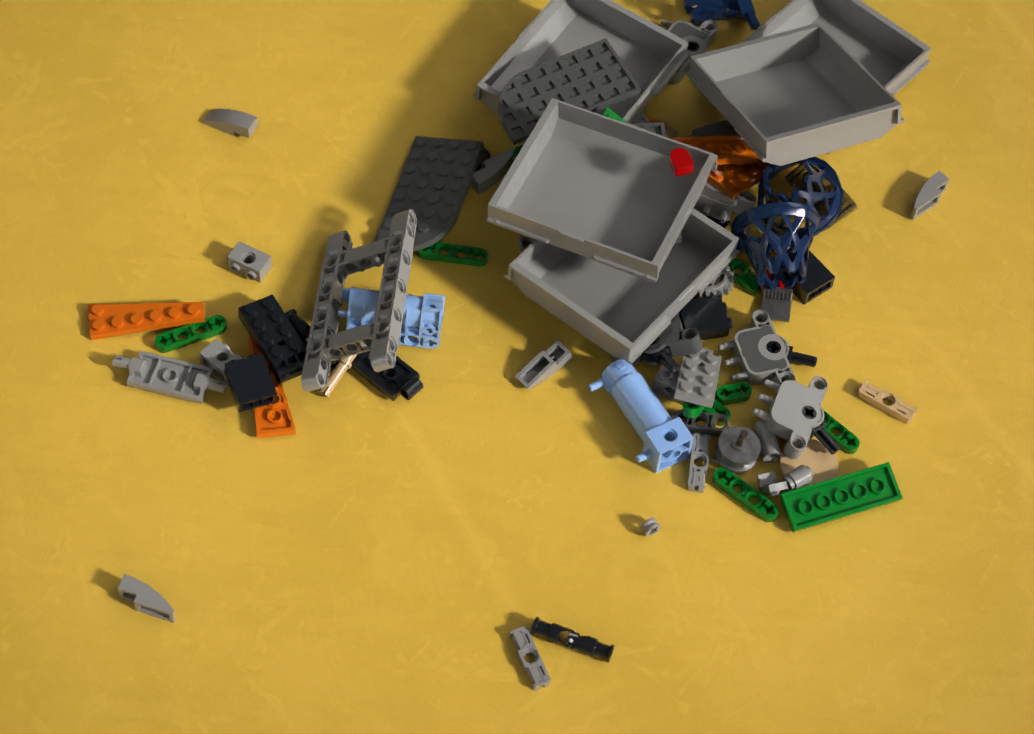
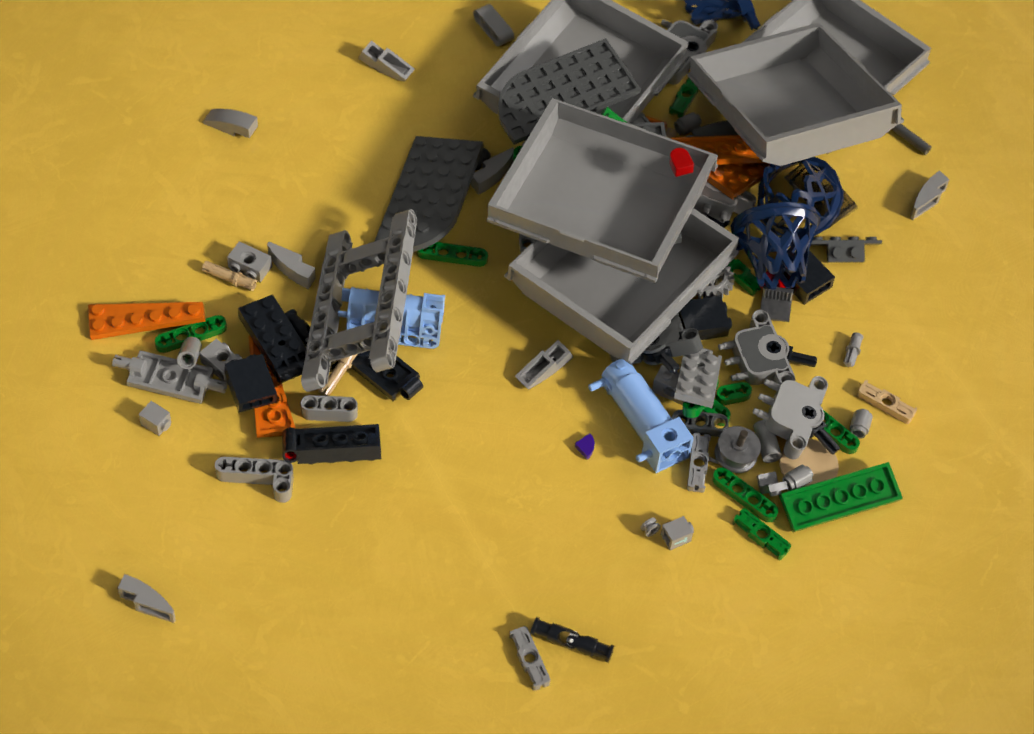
none -> light grey brick [138,401,171,436]
none -> light grey pin [177,337,202,369]
none -> tan pin [202,260,257,291]
none -> light grey beam [215,457,294,503]
none -> light grey slope [267,242,316,289]
none -> black hinge [282,424,381,464]
none -> light grey beam [301,395,358,422]
none -> light grey slope [359,40,415,82]
none -> light grey beam [473,4,514,47]
none -> dark purple tile [575,433,595,460]
none -> light grey brick [661,516,694,550]
none -> green piece [669,77,699,118]
none -> light grey brick [674,112,702,135]
none -> green piece [733,508,791,560]
none -> dark grey bracket [810,237,882,263]
none -> light grey axle [844,332,864,367]
none -> light grey brick [850,409,873,439]
none -> dark grey piece [891,124,932,155]

